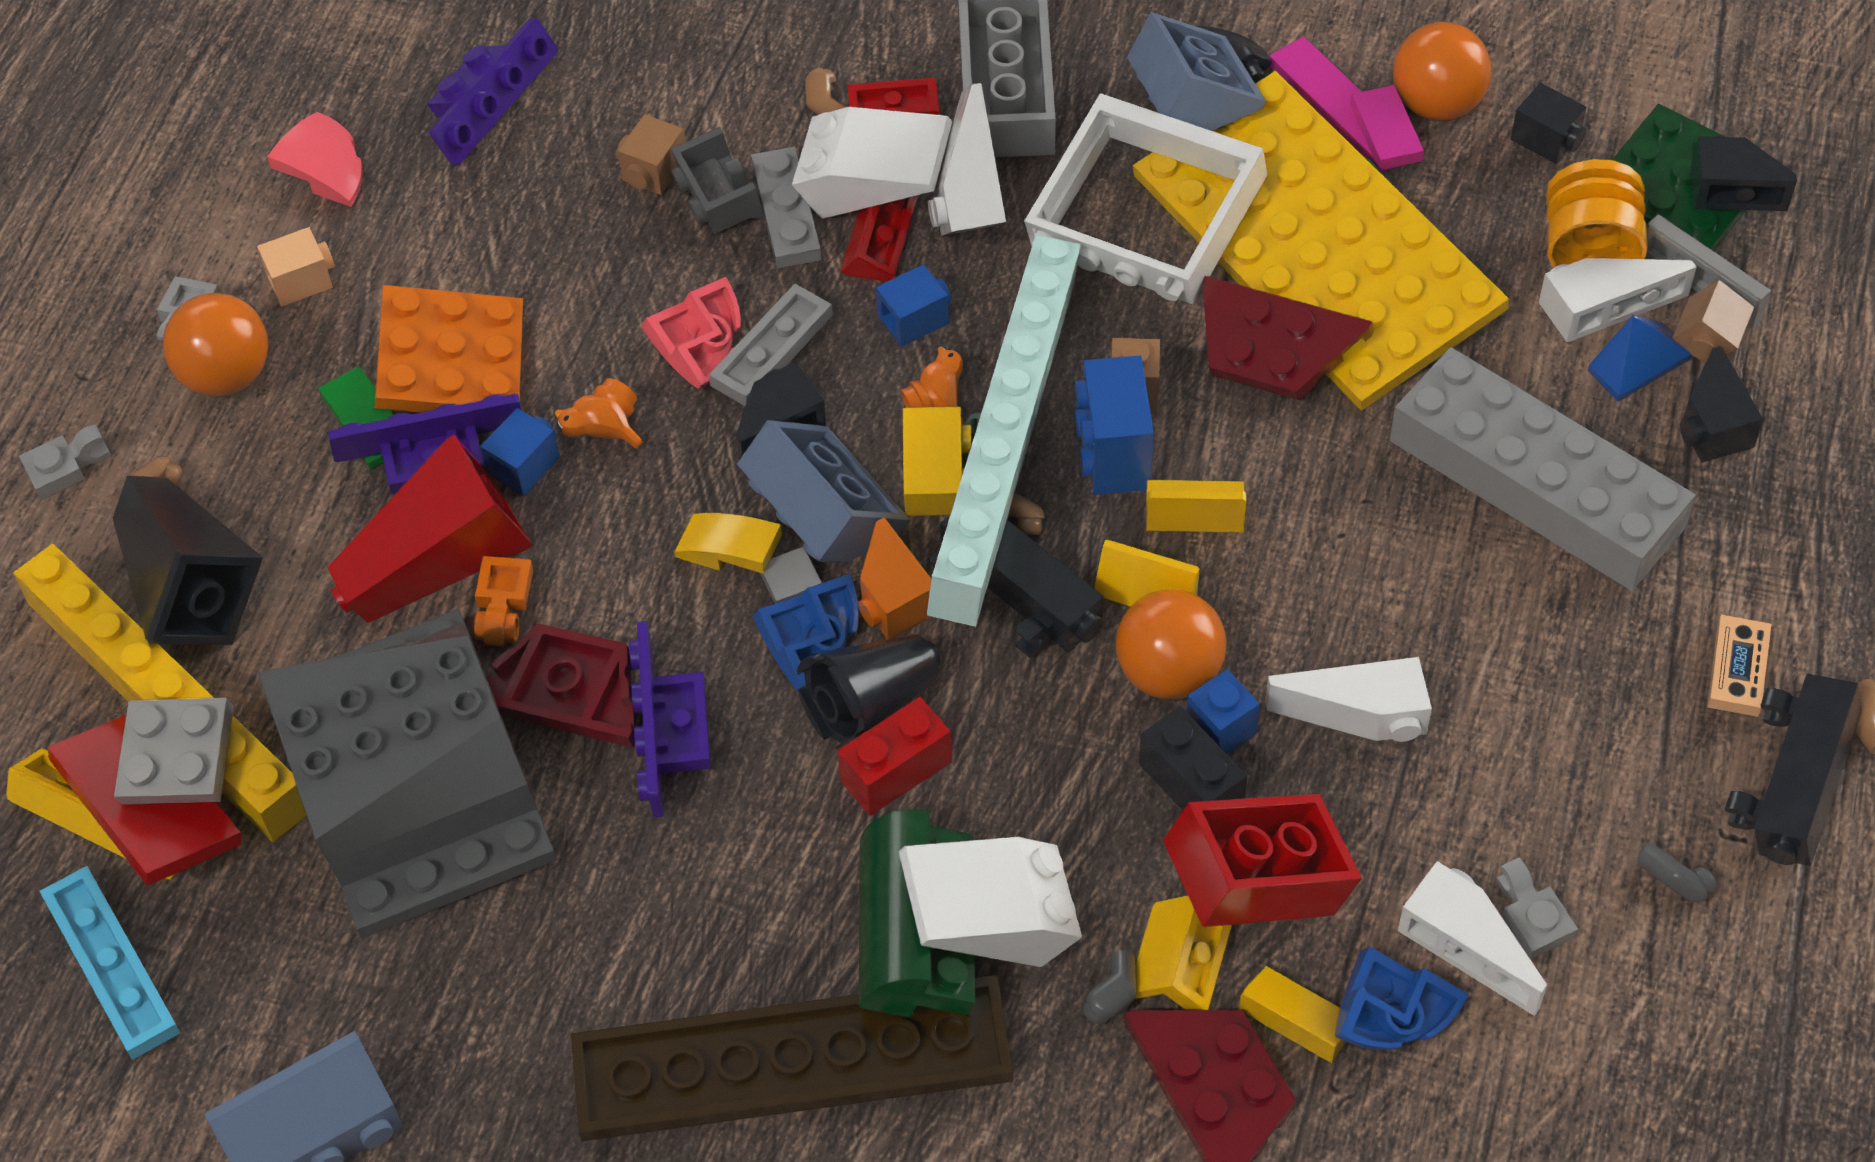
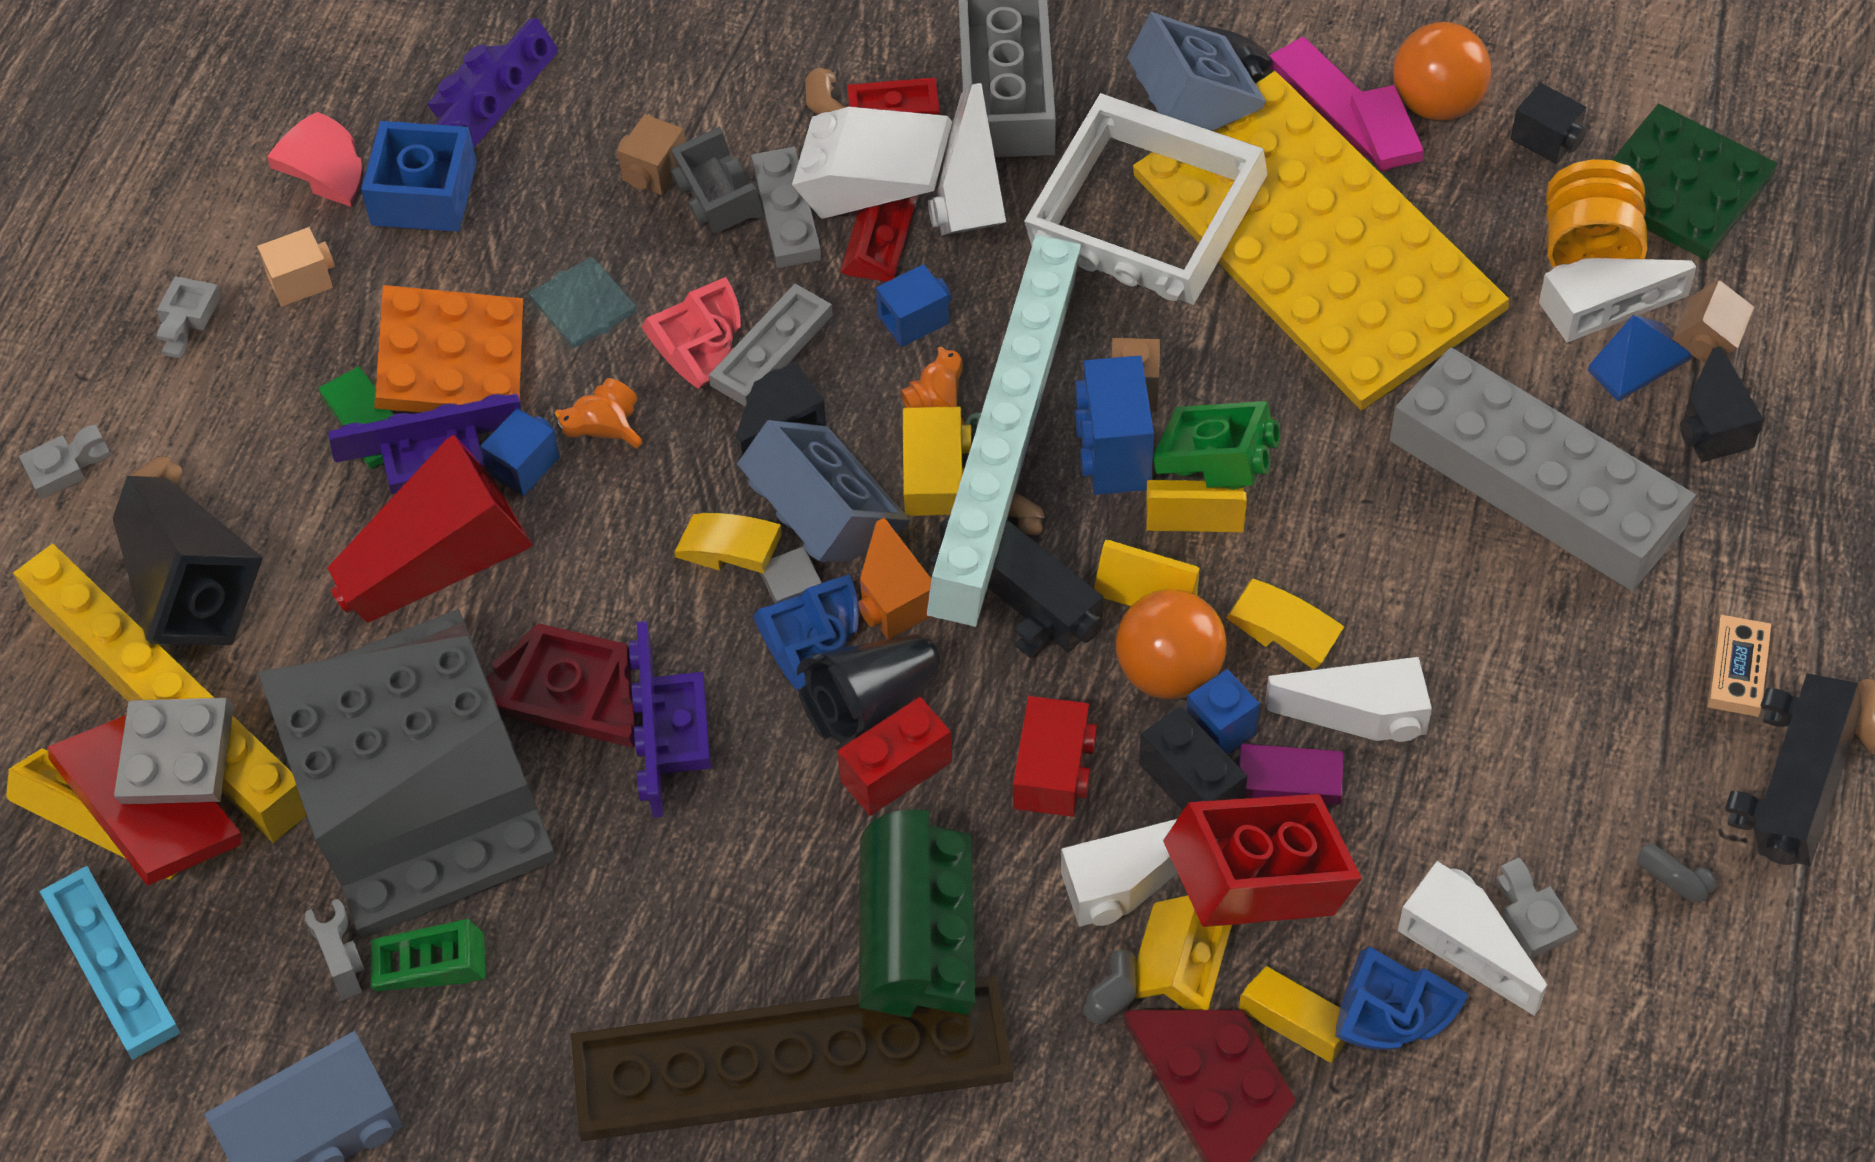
orange piece [163,293,269,397] -> none
orange plate [474,556,533,647] -> none
white slope [898,837,1082,967] -> none
dark red wing [1202,276,1374,400] -> none
light grey tile [1645,214,1771,328] -> none
black slope [1690,136,1797,211] -> none
none -> light grey plate [305,899,365,1001]
none -> blue brick [361,121,477,232]
none -> green slope [371,919,485,991]
none -> clear light blue piece [529,257,637,349]
none -> red brick [1013,696,1097,817]
none -> white slope [1061,819,1177,927]
none -> green plate [1153,401,1280,489]
none -> yellow slope [1226,578,1344,670]
none -> magenta tile [1239,744,1343,805]

